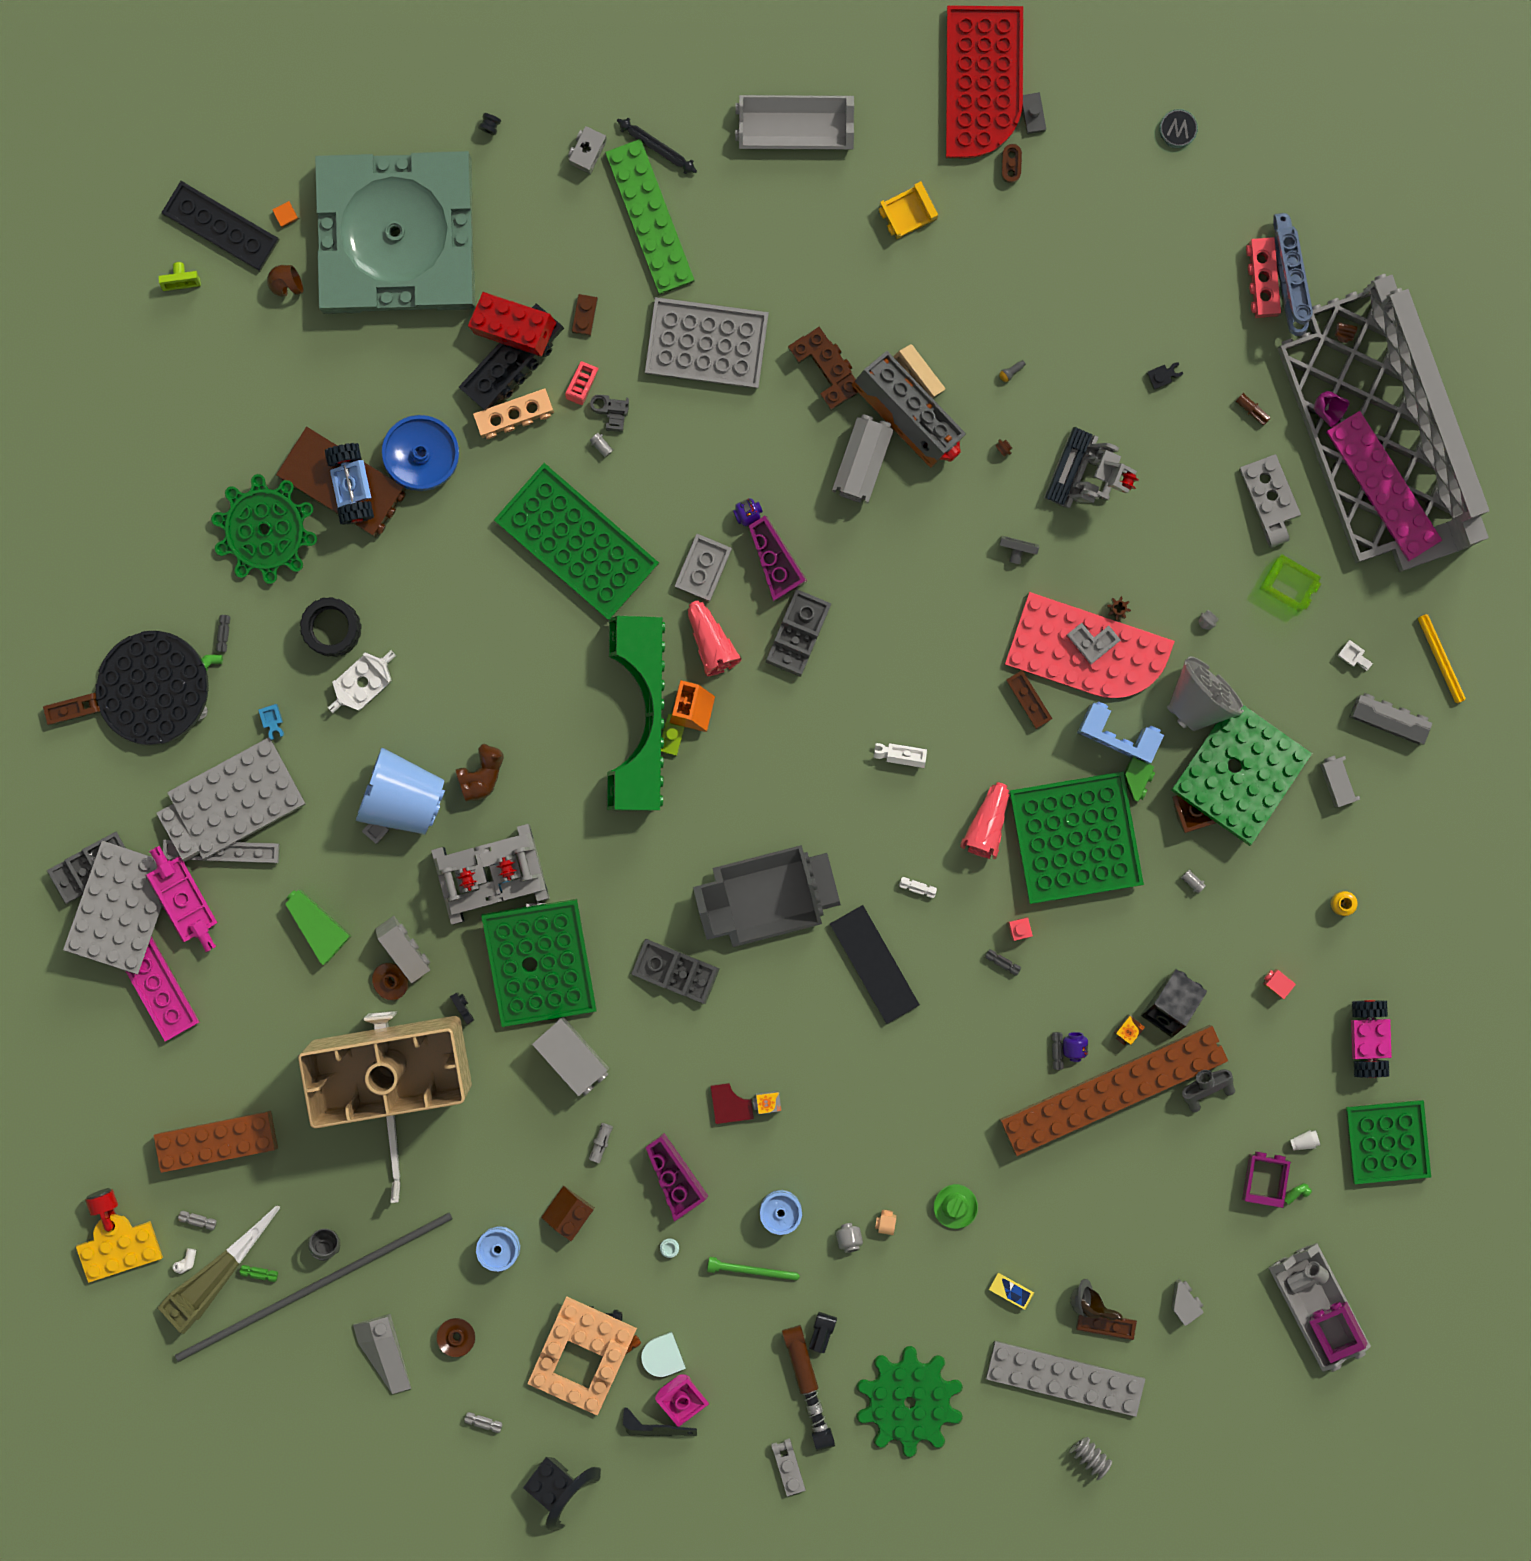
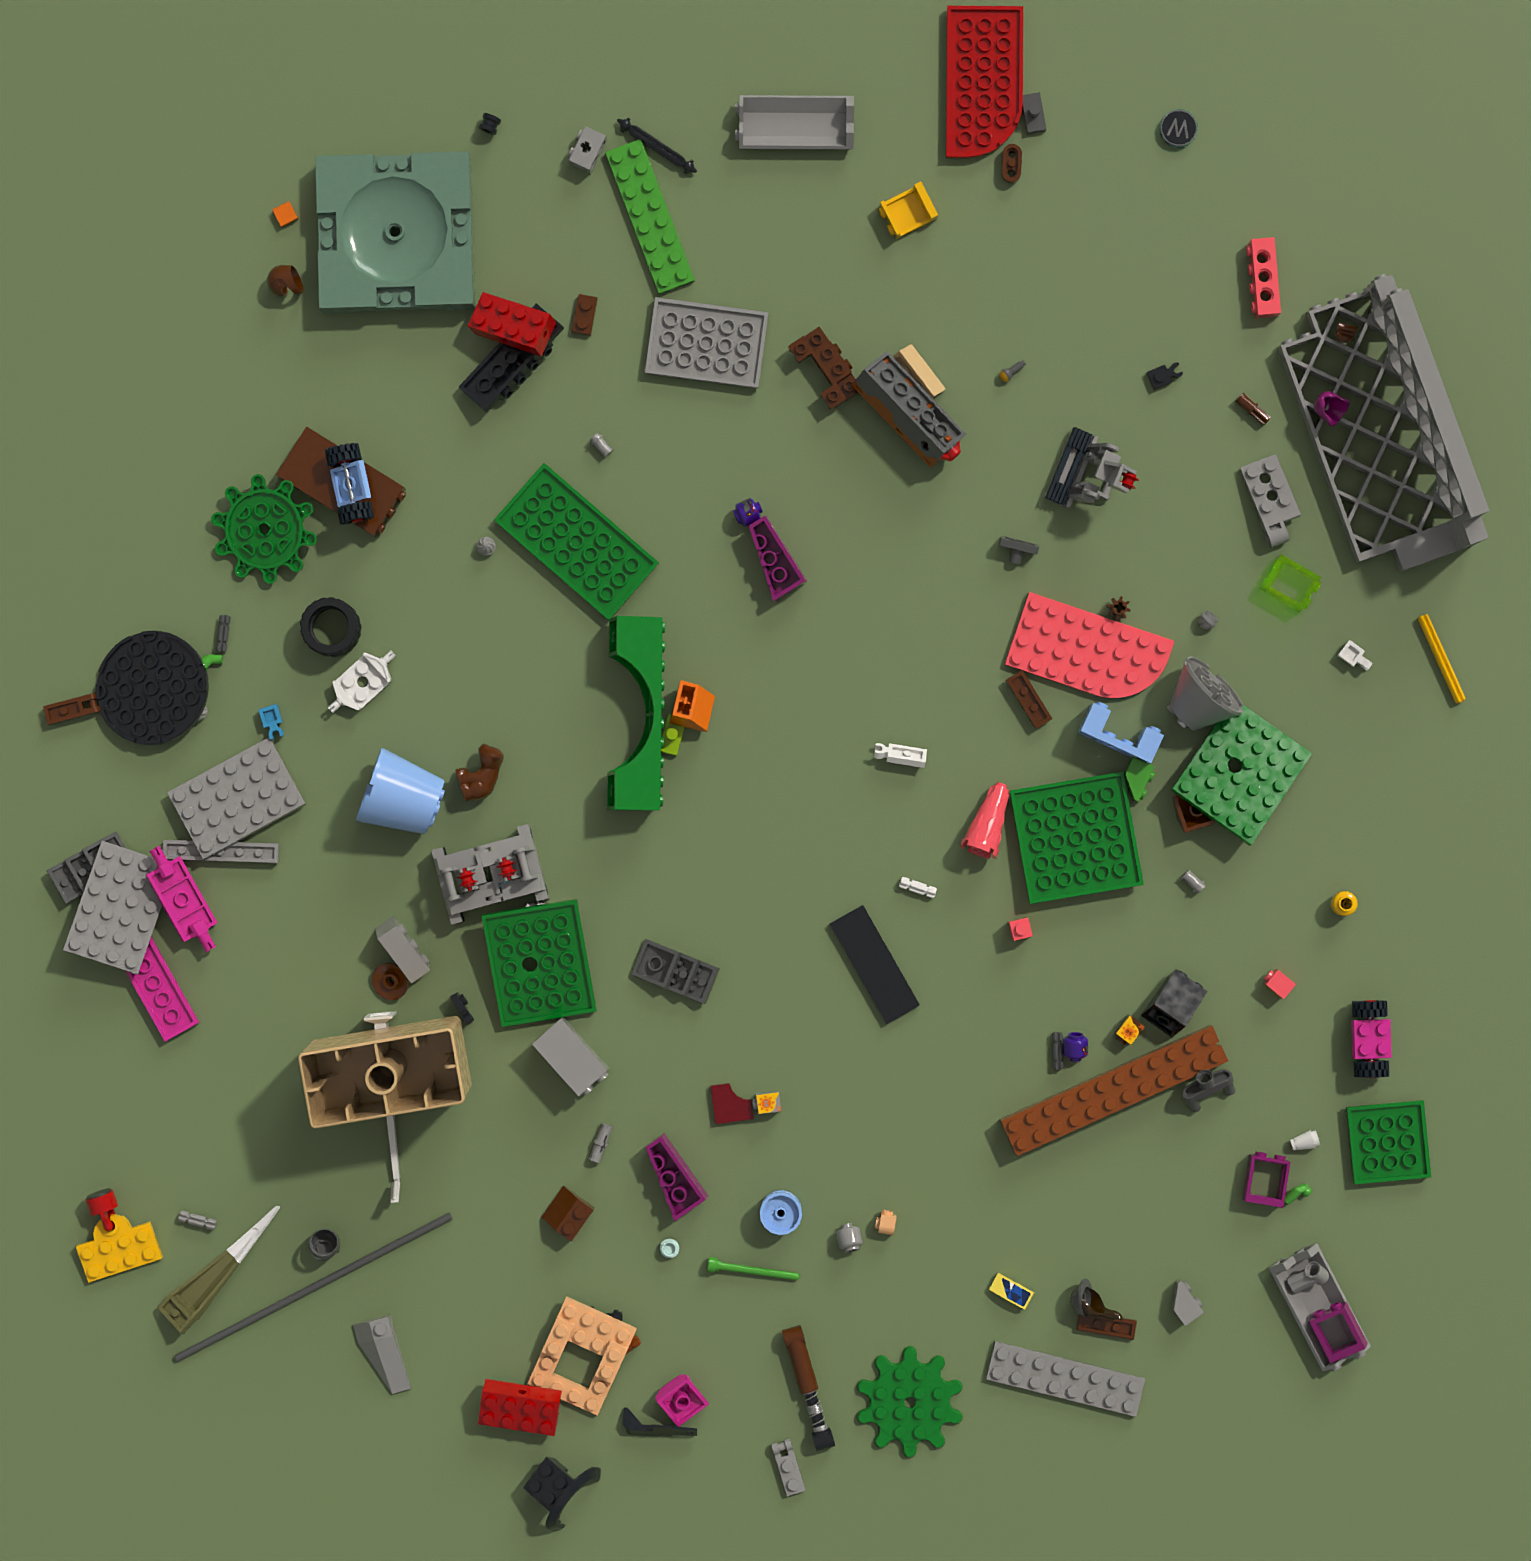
dark orange brick [154,1111,278,1173] -> none
light grey plate [157,804,200,862] -> none
lime tile [158,262,201,291] -> none
black tile [161,181,280,272] -> none
white arm [173,1248,197,1274] -> none
bright green axle [240,1265,278,1282] -> none
bright green slope [286,890,352,965] -> none
light grey plate [362,824,389,844] -> none
blue dish [382,415,459,491] -> none
reddish brown dish [437,1318,475,1357] -> none
light grey axle [464,1412,502,1433] -> none
light nougat brick [473,388,554,439] -> none
light blue wheel [476,1226,521,1272] -> none
coral slope [566,361,598,405] -> none
dark grey piece [590,395,629,432] -> none
light aqua tile [641,1332,686,1377] -> none
light grey plate [675,534,732,601] -> none
coral cone [687,601,742,676] -> none
dark grey panel [693,845,841,947] -> none
dark grey slope [766,589,831,677] -> none
black piece [809,1312,837,1353] -> none
light grey brick [832,414,893,504] -> none
bright green hat [934,1184,978,1229] -> none
dark grey axle [985,949,1021,976] -> none
reddish brown plate [996,439,1012,457] -> none
light grey tile [1067,623,1121,665] -> none
light grey piece [1069,1437,1112,1480] -> none
sand blue piece [1273,213,1313,336] -> none
light grey brick [1320,755,1360,808] -> none
dark pink plate [1326,411,1442,562] -> none
piece [1349,693,1433,745] -> none
none -> light grey plate [476,537,496,556]
none -> red brick [478,1379,562,1436]

